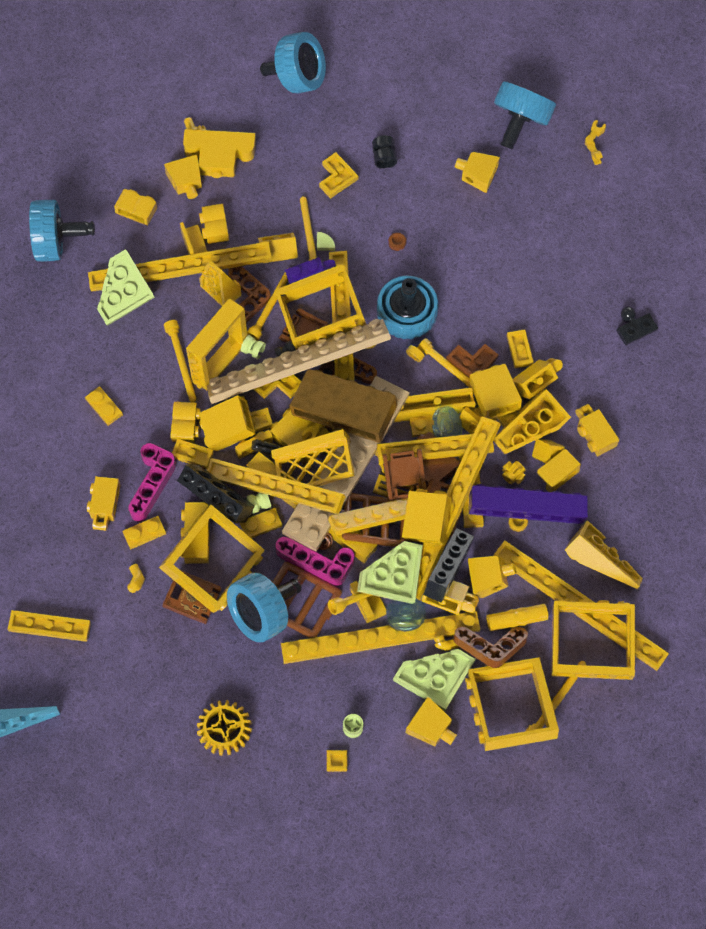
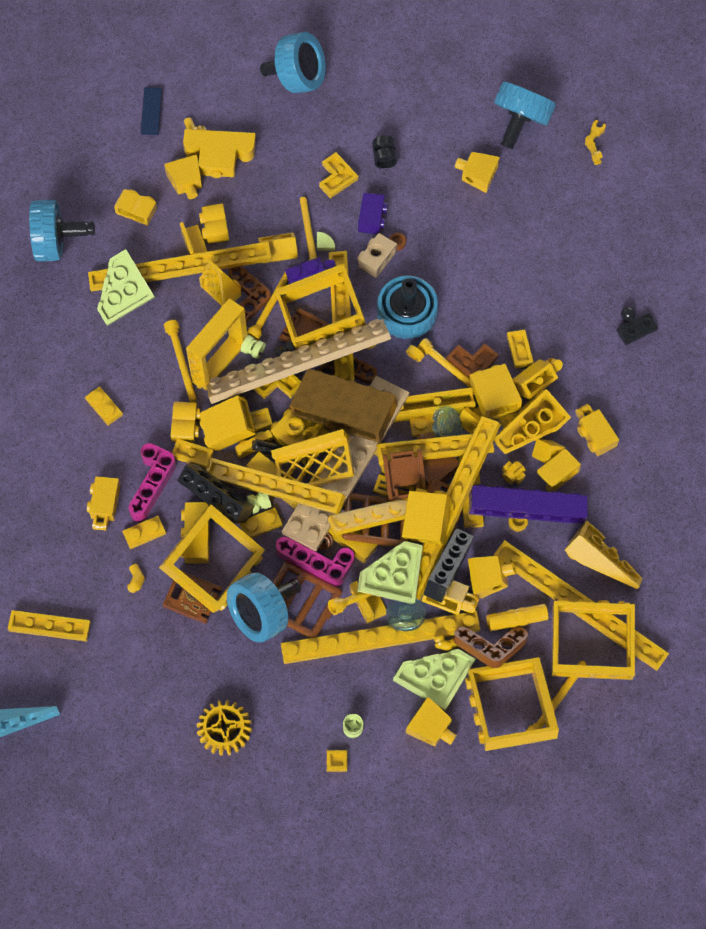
none -> dark blue tile [141,87,162,135]
none -> yellow tile [285,417,305,437]
none -> tan brick [357,233,397,278]
none -> dark purple brick [358,193,388,234]

